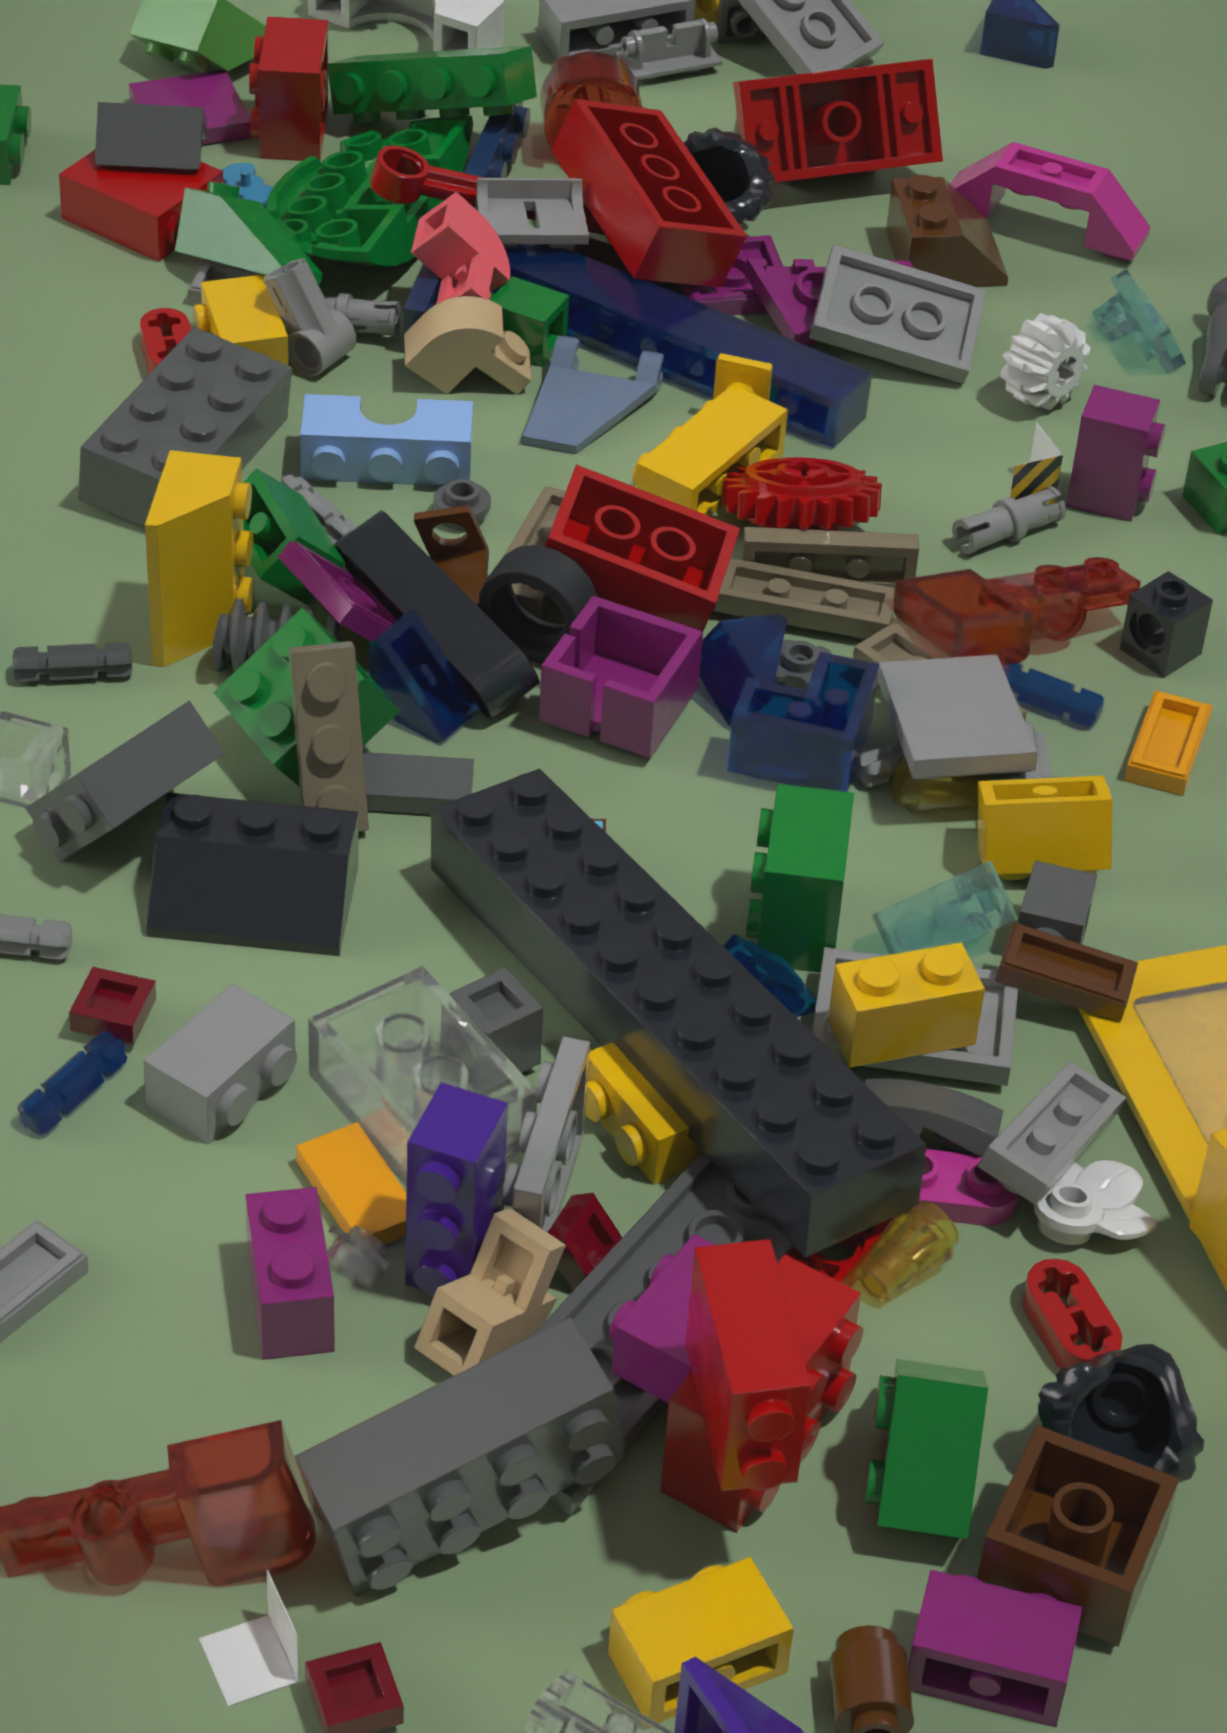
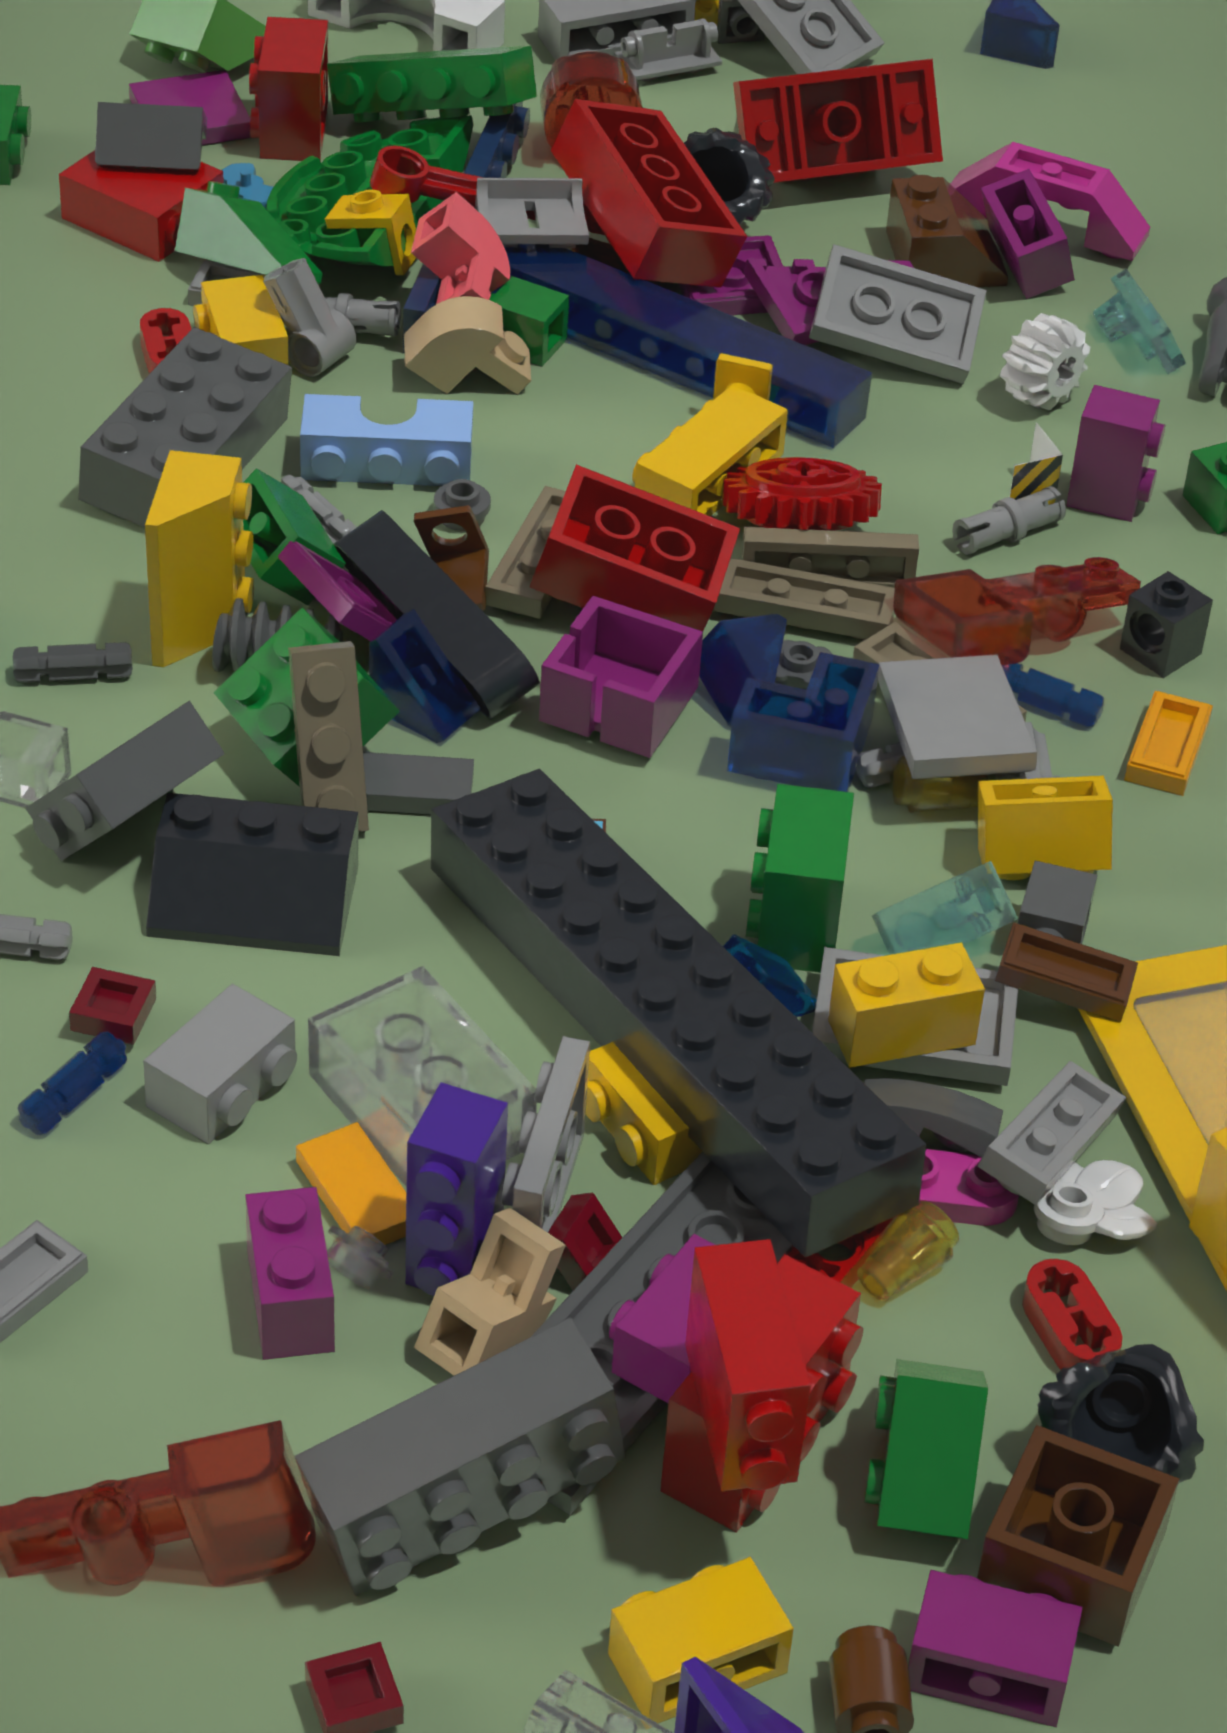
white sticker [199,1569,299,1706] -> none
dark grey brick [448,967,543,1090] -> none
black tyre [479,545,598,663] -> none
sand blue flag [522,335,664,454] -> none
none -> yellow bracket [325,190,416,275]
none -> magenta brick [981,169,1075,299]

